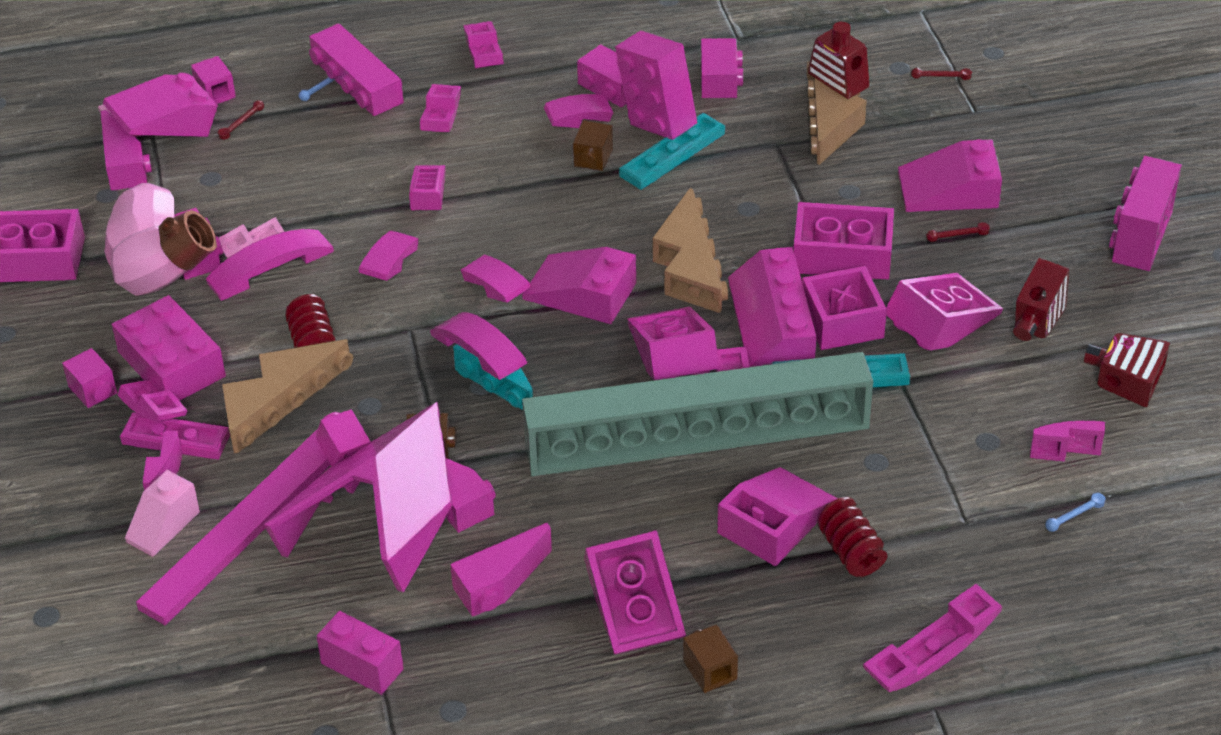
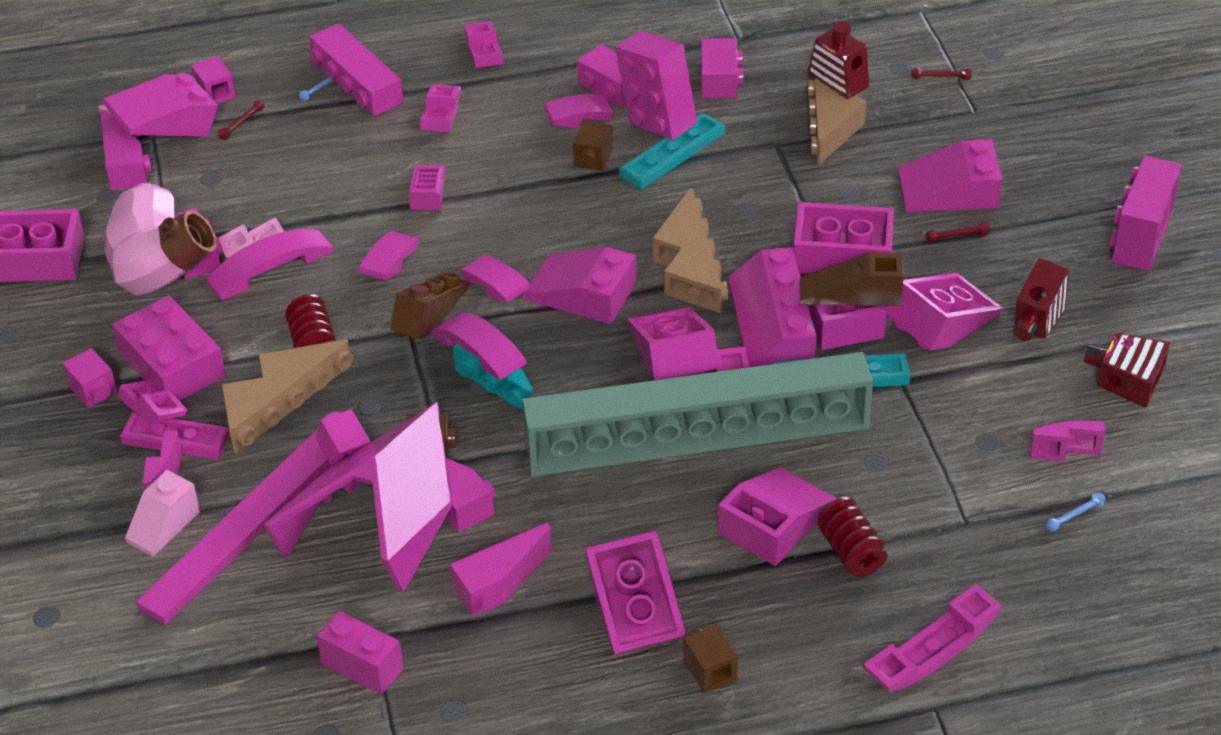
none -> reddish brown slope [390,271,470,339]
none -> reddish brown slope [800,253,904,306]

